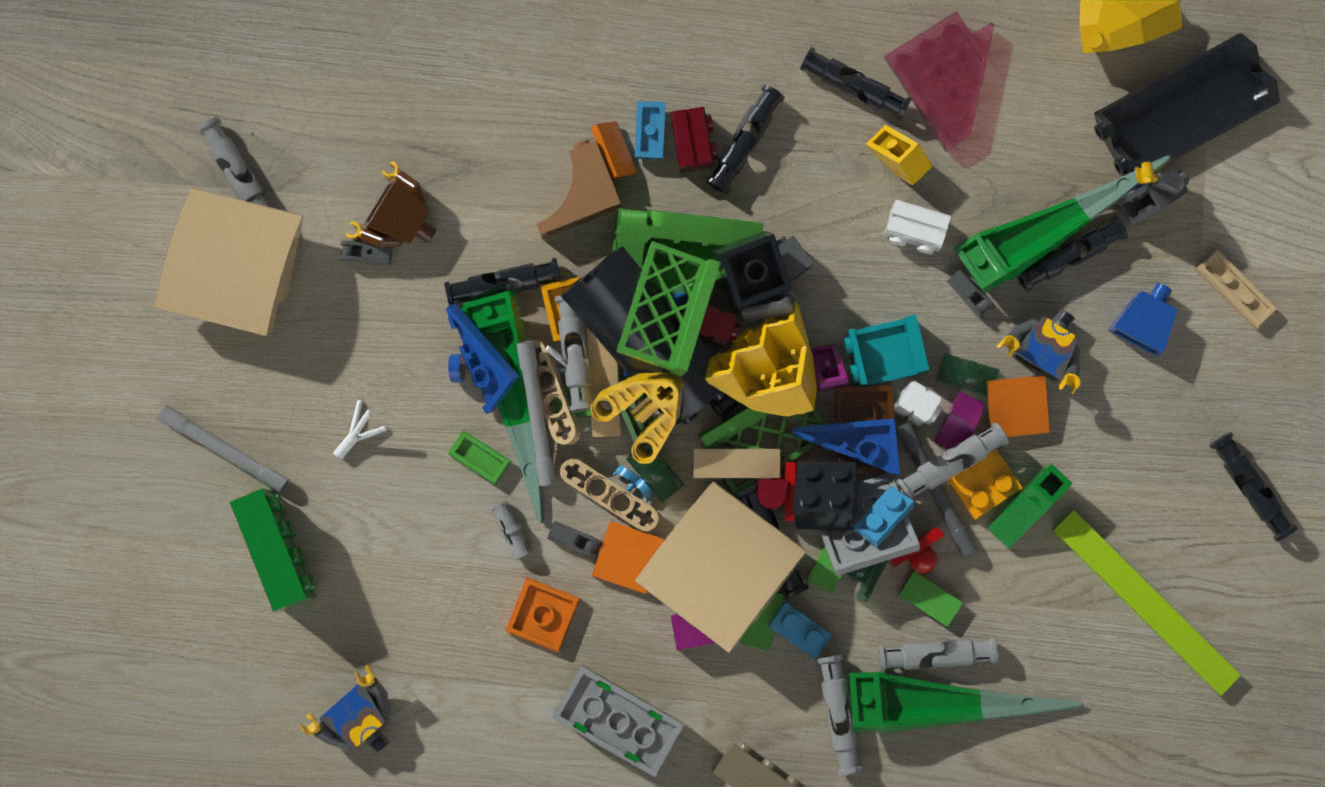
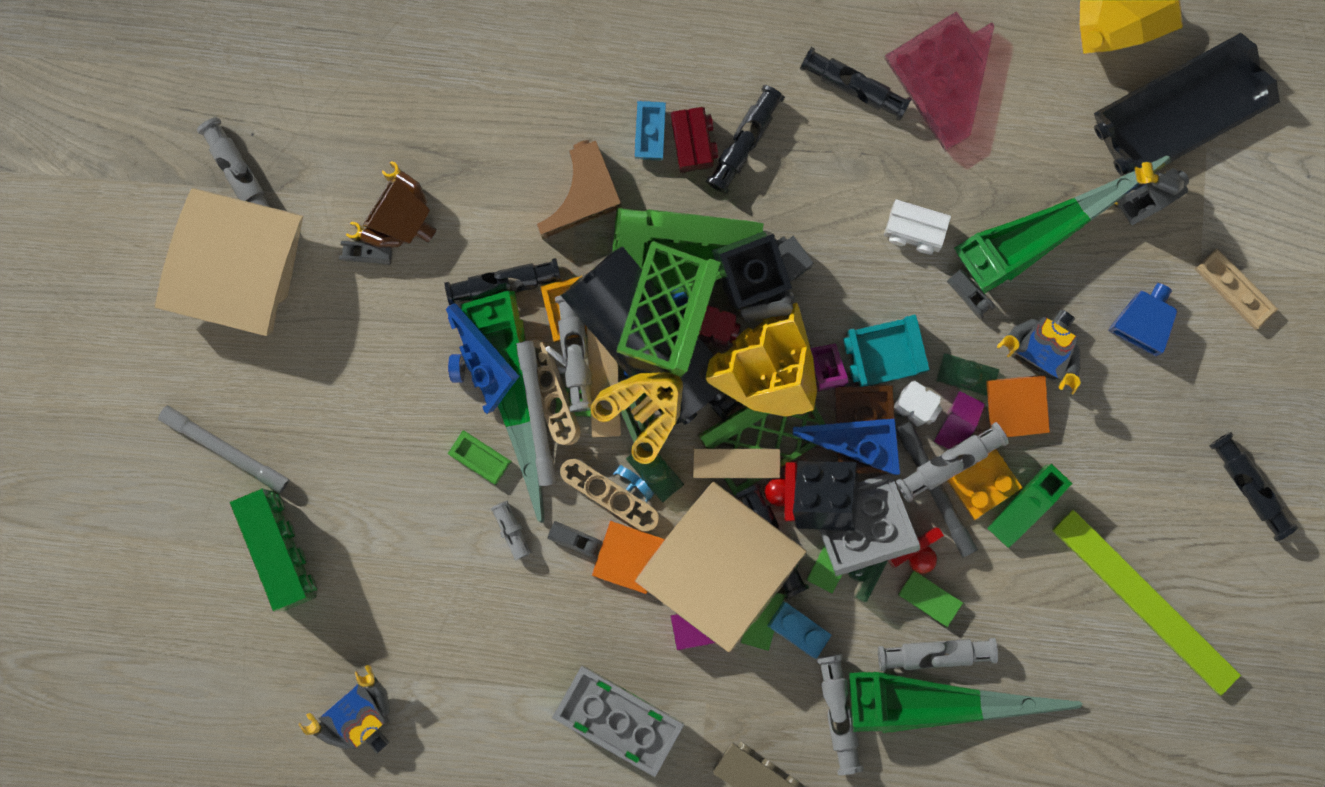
white plant [333,400,387,460] -> none
orange tile [505,577,581,653] -> none
orange tile [591,121,637,180] -> none
dark red tile [757,478,789,509] -> none
dark azure plate [854,486,914,547] -> none
yellow slope [866,125,933,186] -> none
black piece [1017,216,1128,292] -> none

